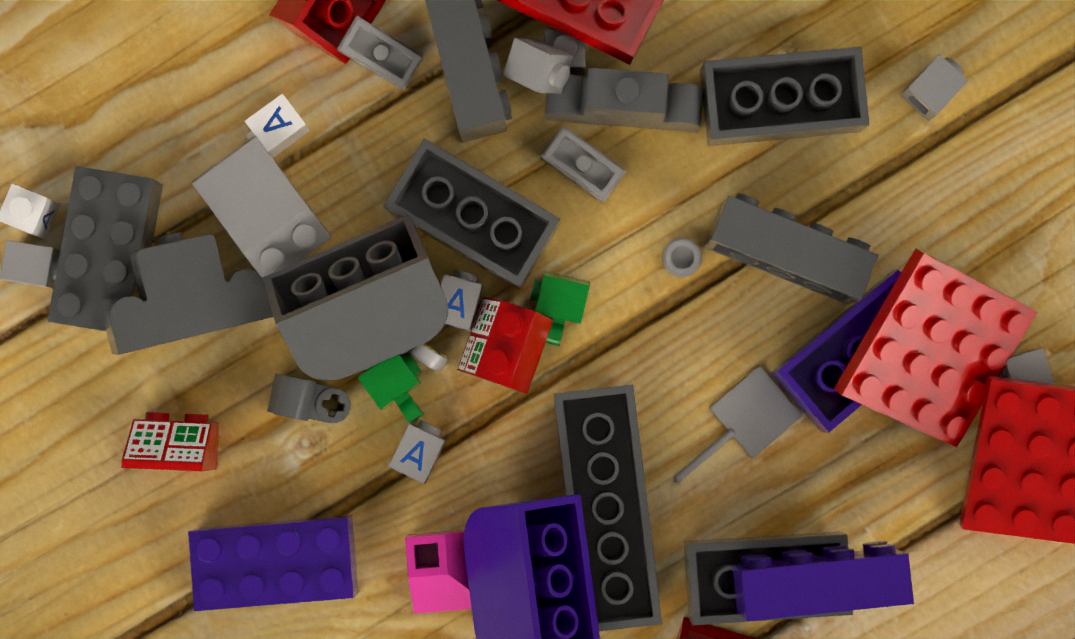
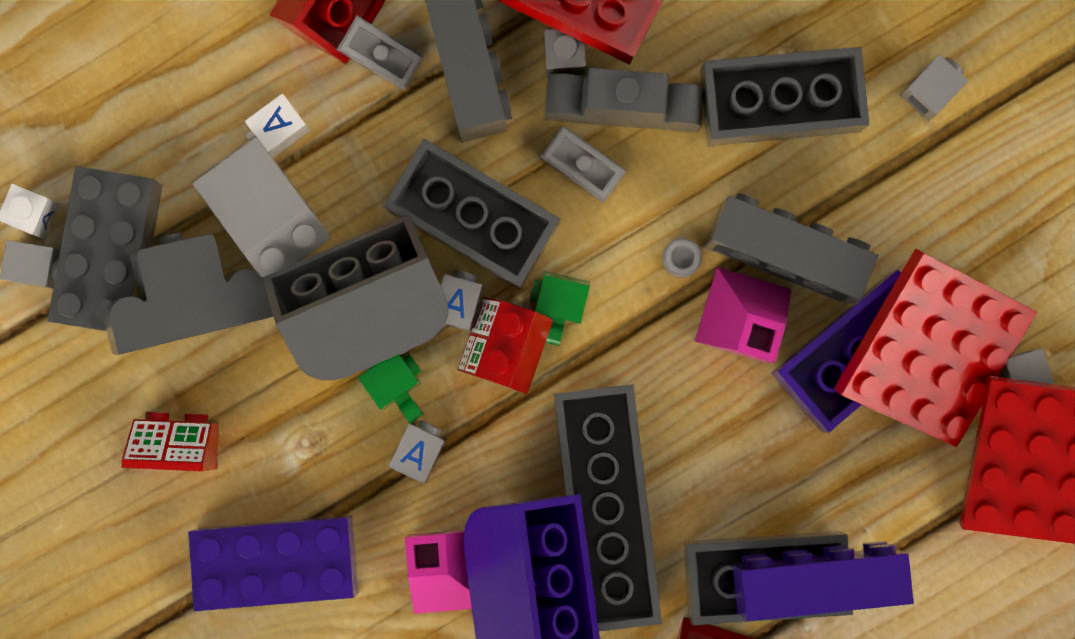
dark grey piece [267,373,351,423] -> none
light grey tile [409,342,449,371] -> none
light grey brick [503,38,574,94] -> none
light grey piece [674,366,802,482] -> none
none -> dark pink slope [694,267,792,364]

